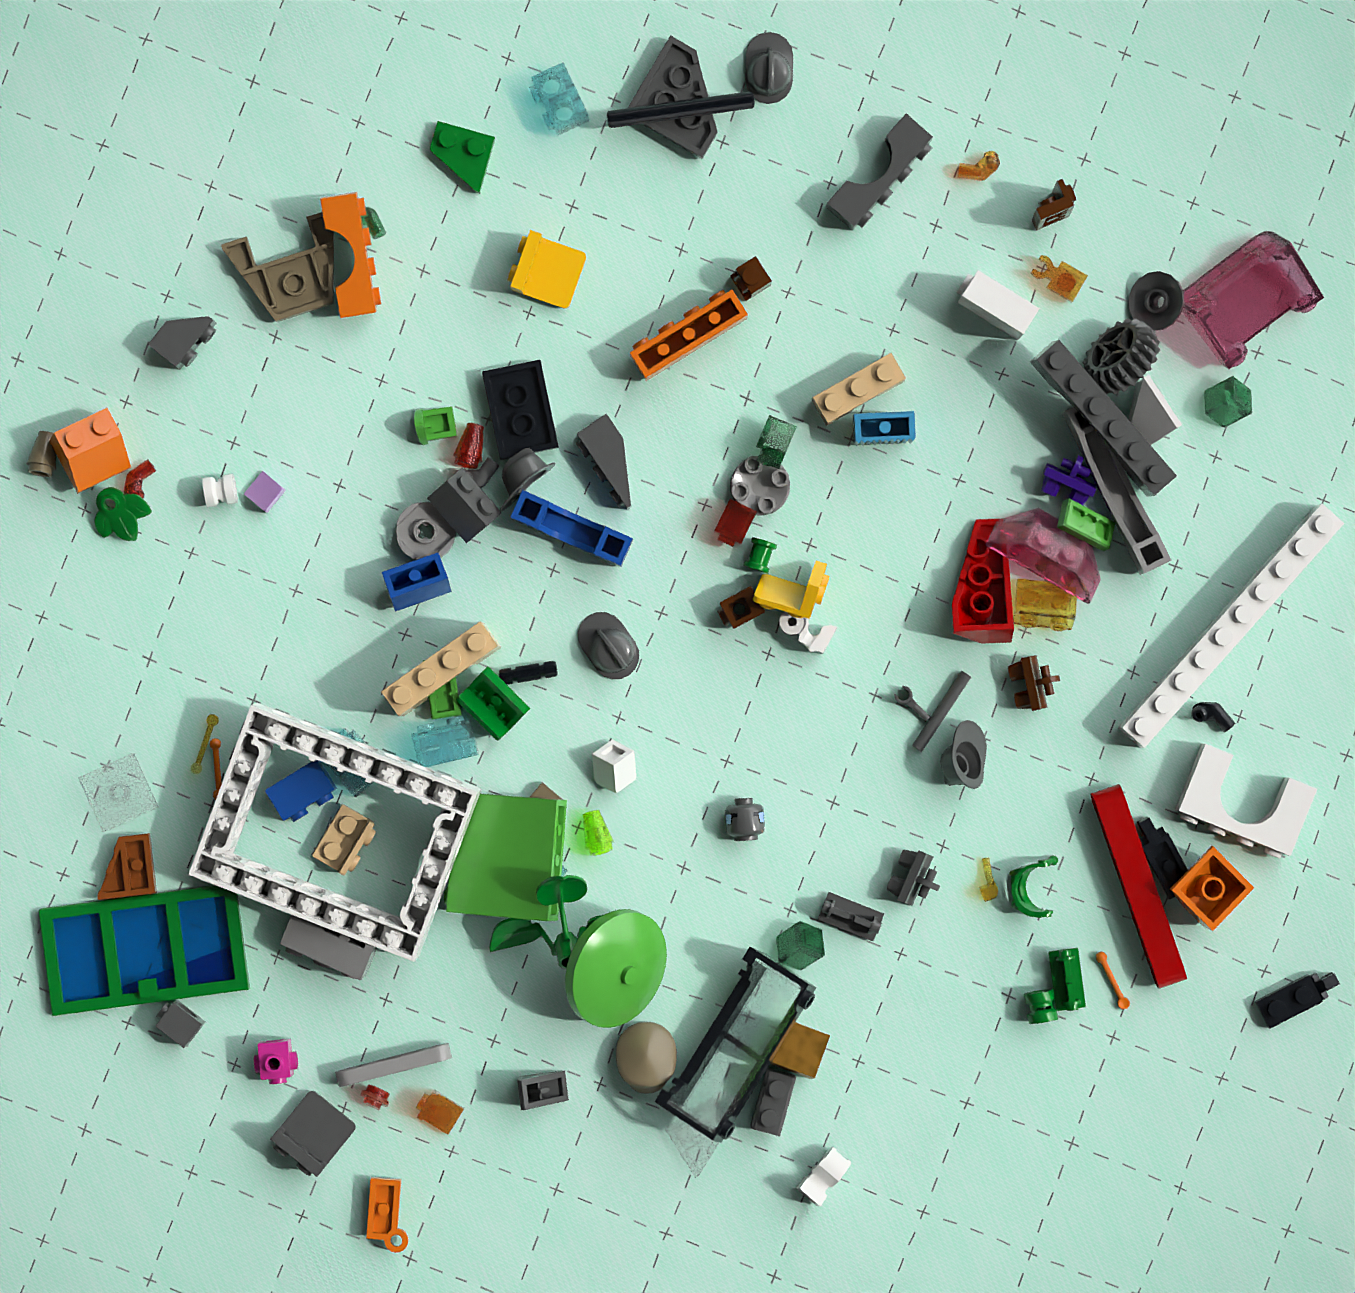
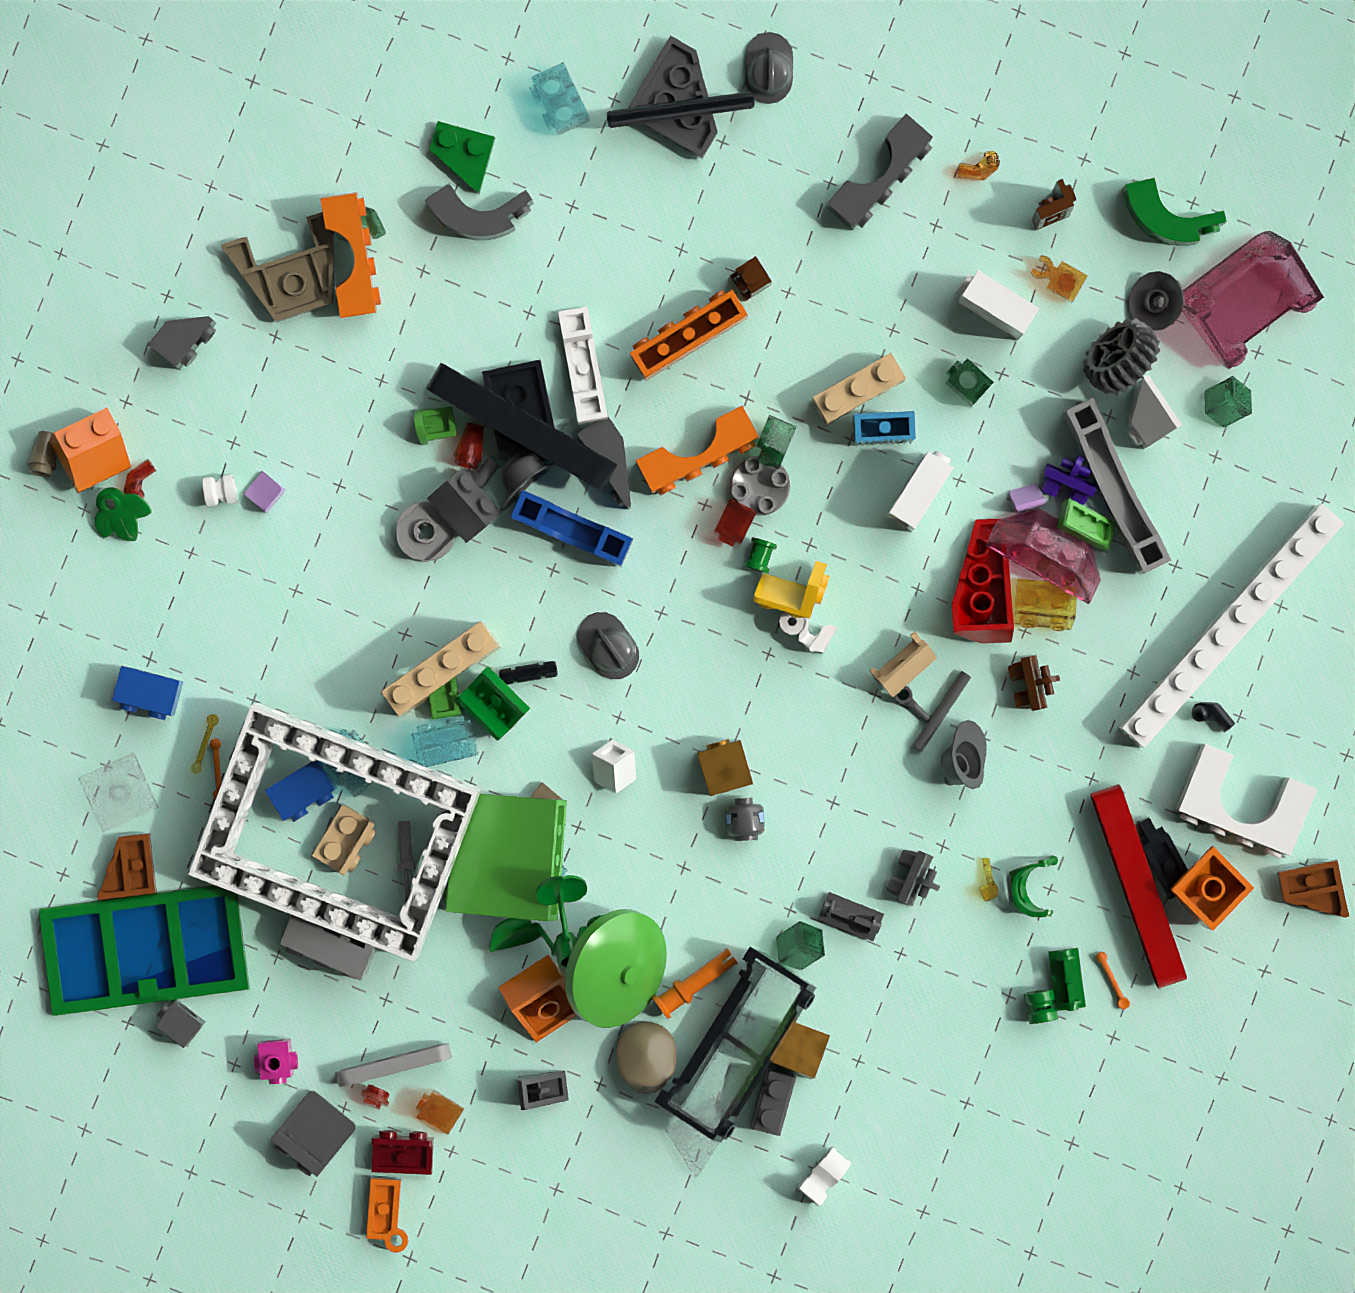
blue brick [382,552,452,612] -> none
yellow bracket [507,230,586,309] -> none
clear neon green cone [582,810,614,856] -> none
reddish brown brick [717,586,765,629] -> none
dark grey arch [1030,339,1177,497] -> none
black hinge [1255,972,1340,1029] -> none
none -> blue brick [112,666,184,720]
none -> dark red bracket [372,1130,434,1175]
none -> light grey sword [397,821,415,903]
none -> dark grey arch [425,183,534,240]
none -> black beam [426,362,617,491]
none -> orange slope [498,954,578,1043]
none -> white slope [558,306,608,424]
none -> orange arch [636,405,759,496]
none -> orange pin [652,948,738,1019]
none -> pearl gold head [697,739,753,796]
none -> tan hinge [870,631,937,698]
none -> white brick [886,451,954,532]
none -> clear green brick [945,358,994,407]
none -> lavender slope [1009,484,1045,513]
none -> green arch [1122,177,1227,246]
none -> dark orange wing [1277,860,1349,918]

